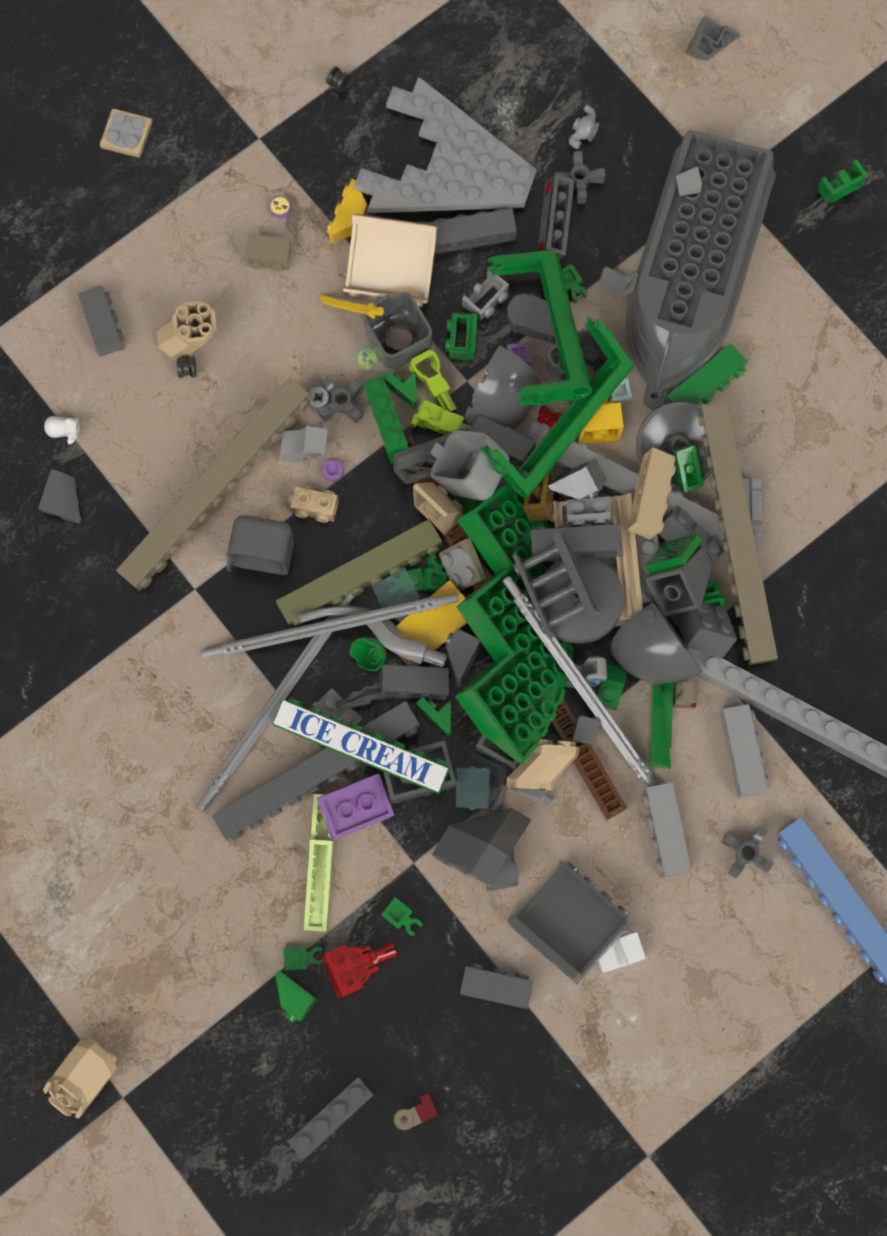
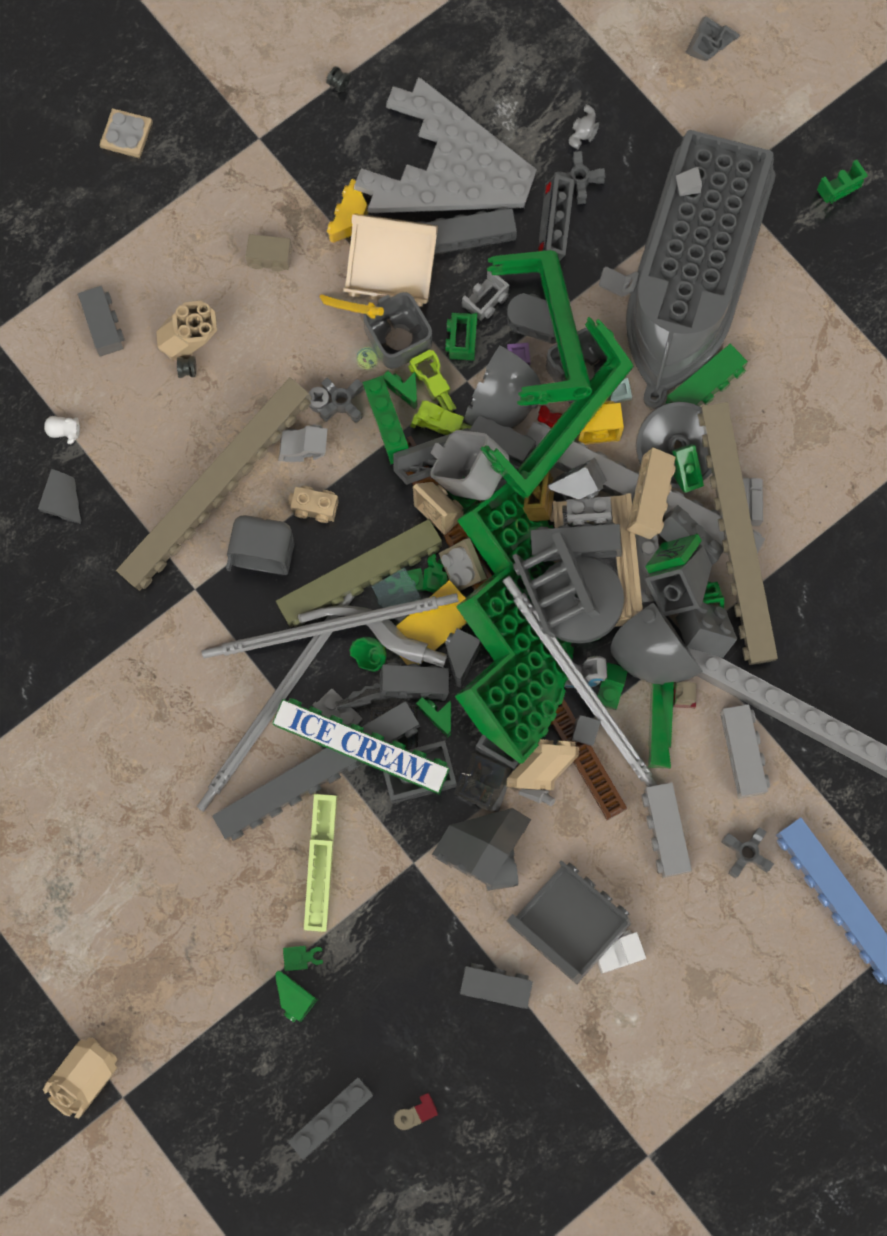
tile [270,196,291,218] -> none
medium lavender plate [316,774,394,840] -> none
red brick [320,942,397,998] -> none
medium lavender tile [322,460,344,482] -> none
green plate [381,897,423,937] -> none
clear light blue piece [456,766,489,810] -> none
green plate [562,264,587,304] -> none

